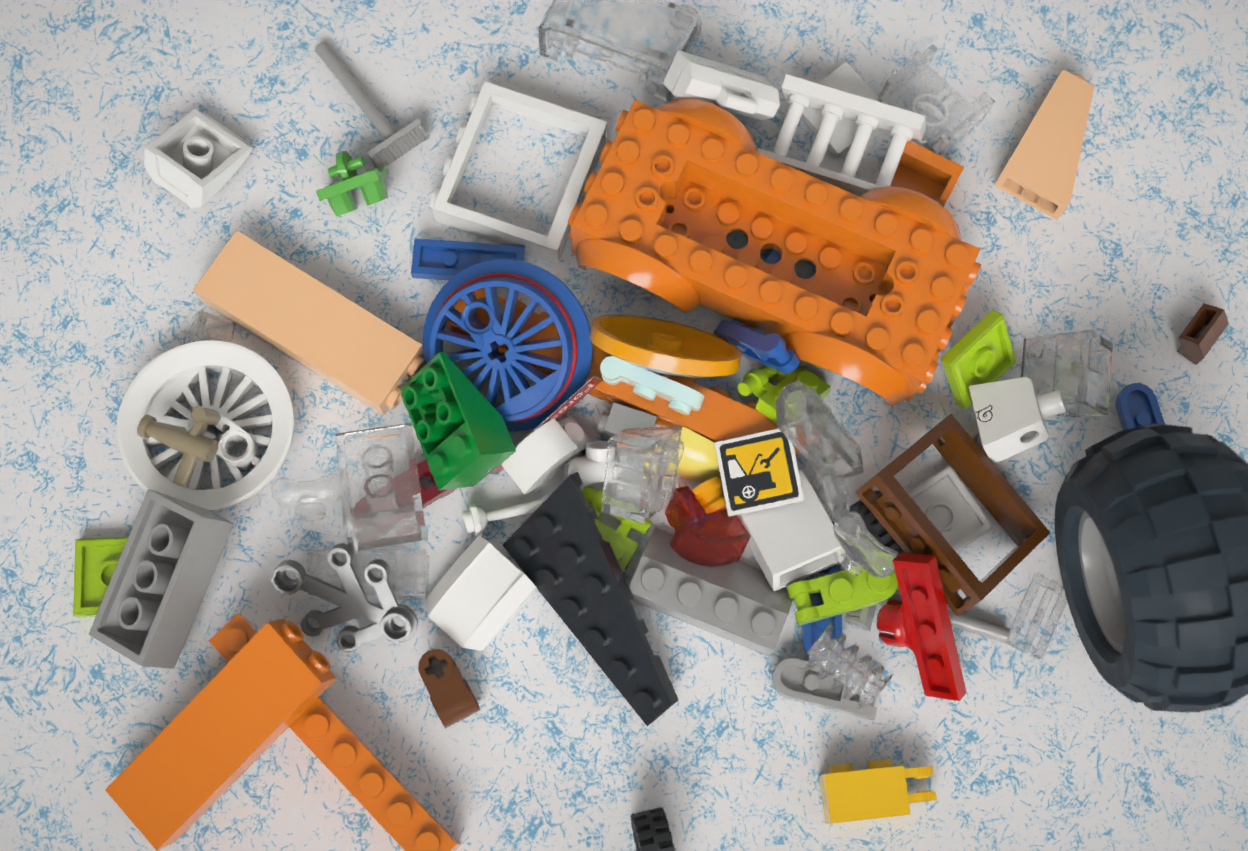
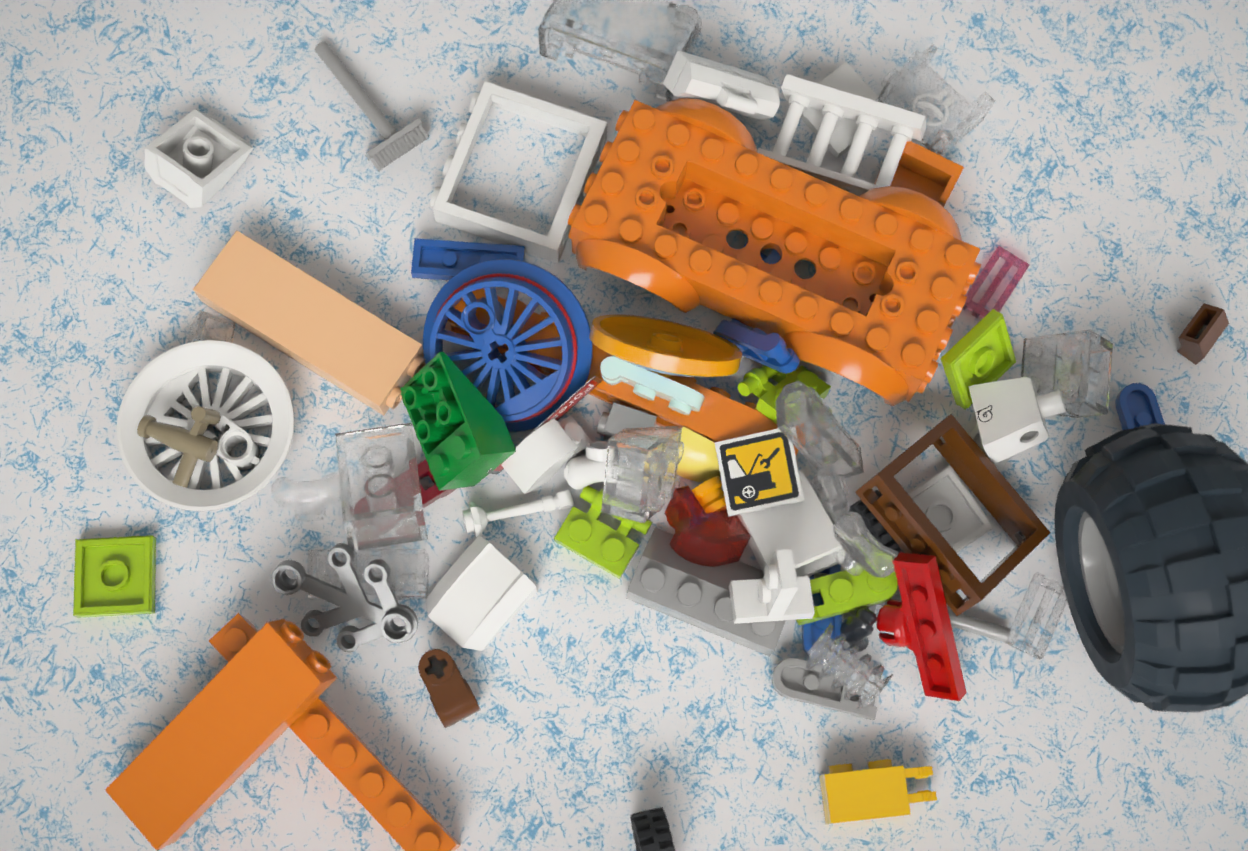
light grey slope [88,489,234,669] -> none
bright green hips [316,151,389,217] -> none
black wing [503,472,679,726] -> none
light nougat slope [994,69,1094,220] -> none
none -> white bracket [729,549,815,624]
none -> black arm [840,607,877,652]
none -> clear pink tile [963,246,1030,318]

